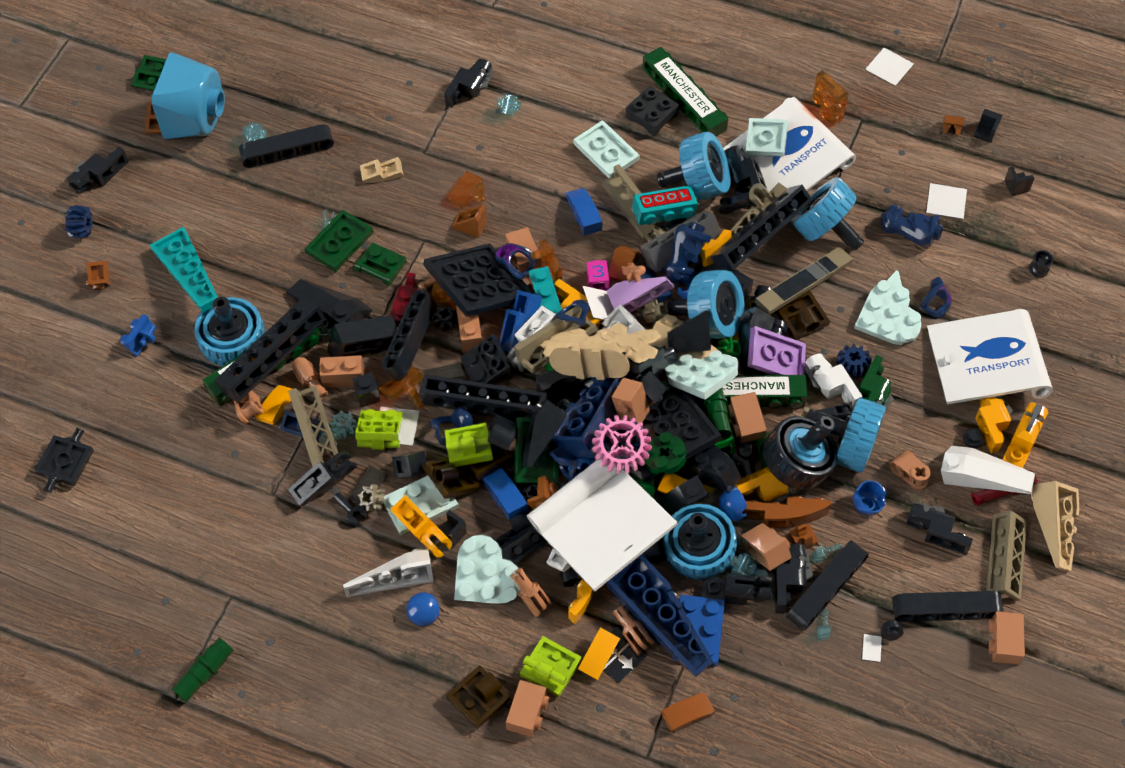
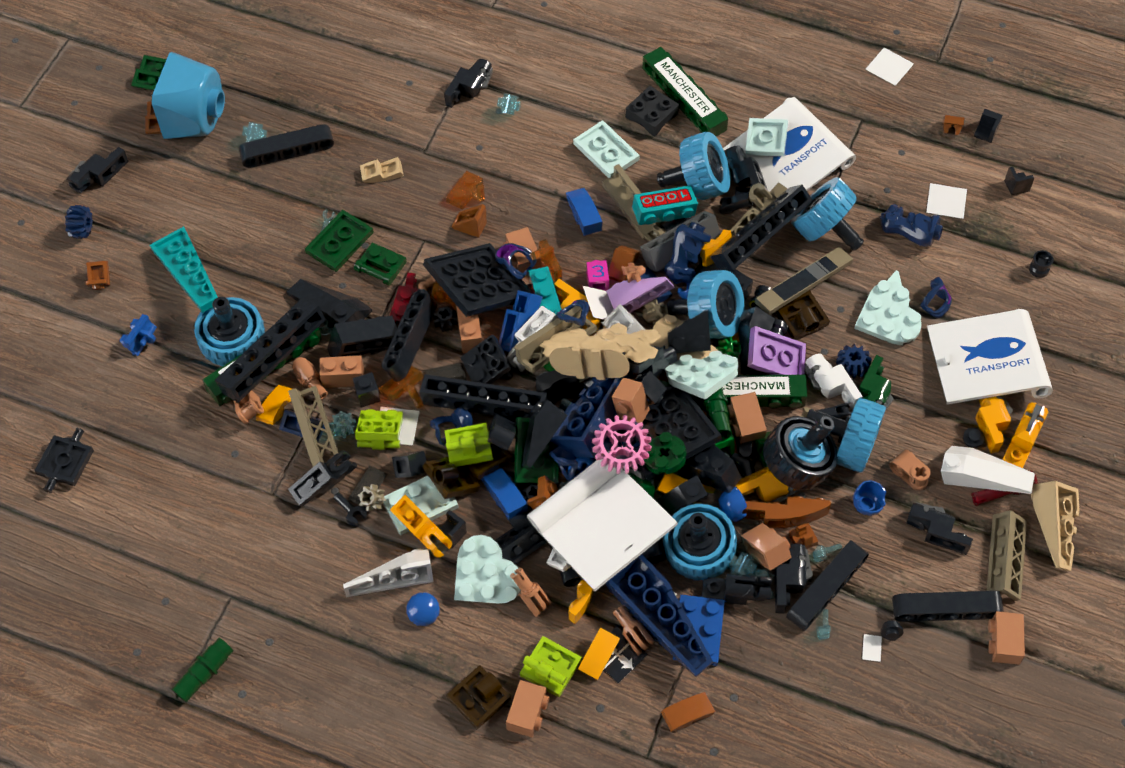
clear orange plate [812,70,849,125] -> none

